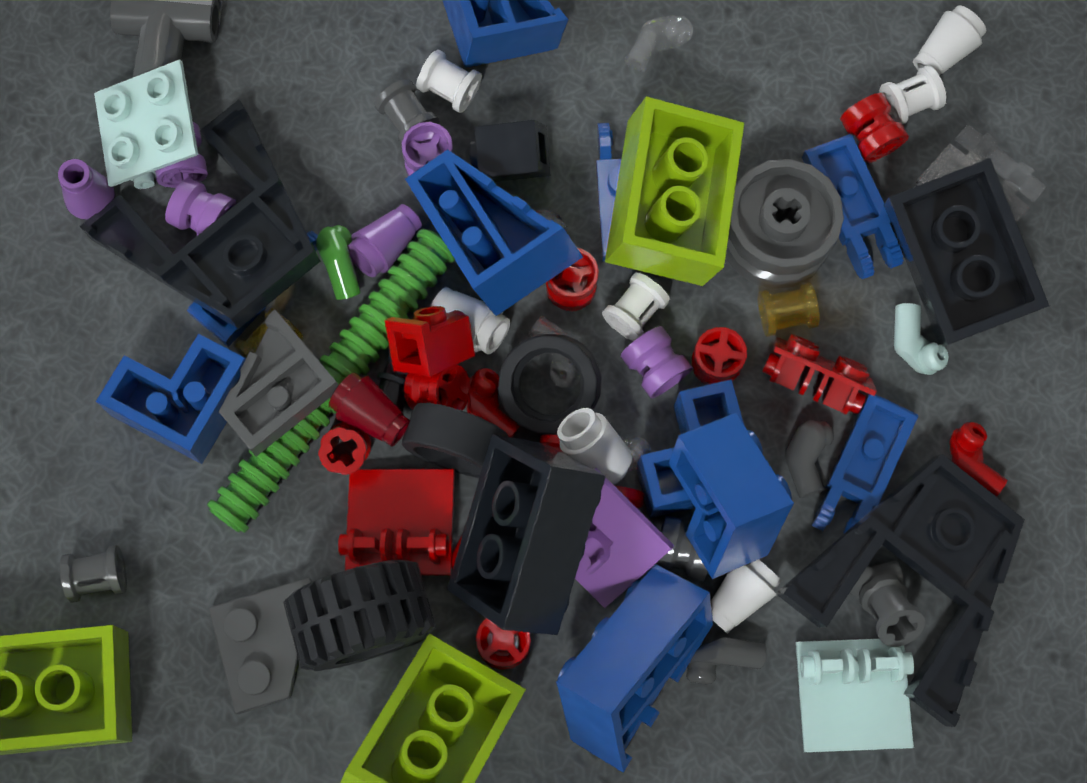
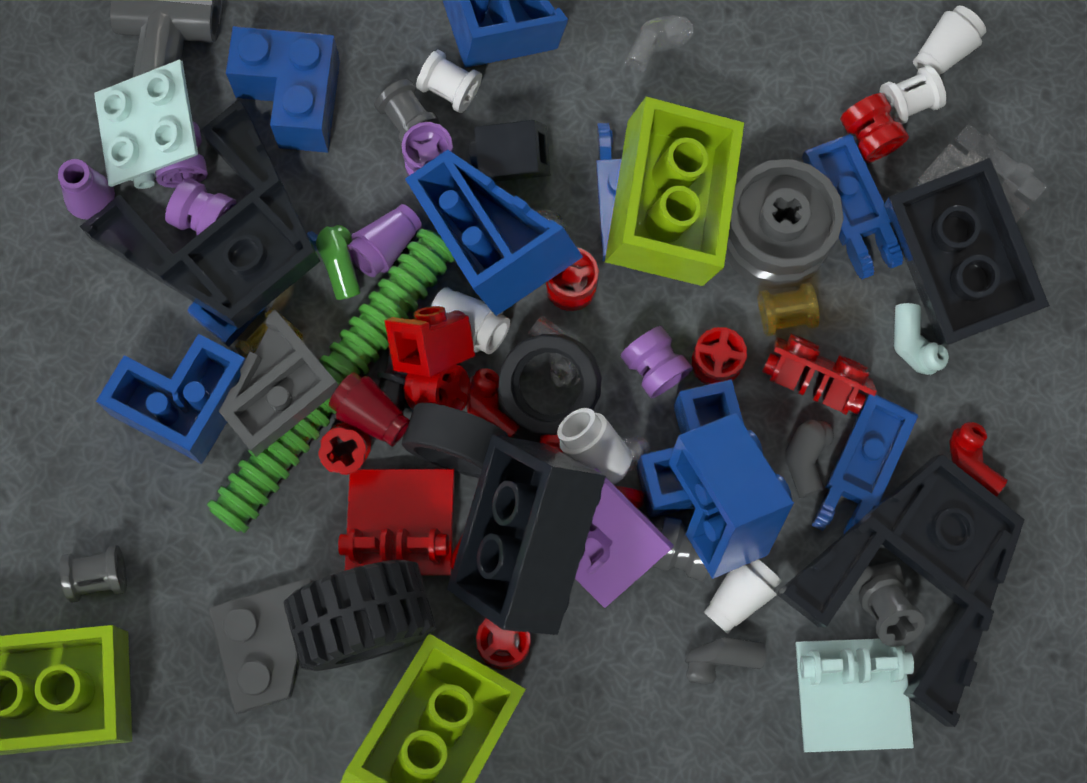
blue wedge [556,564,713,773] -> none
white bush [602,272,670,341] -> none
none -> blue brick [226,26,340,153]

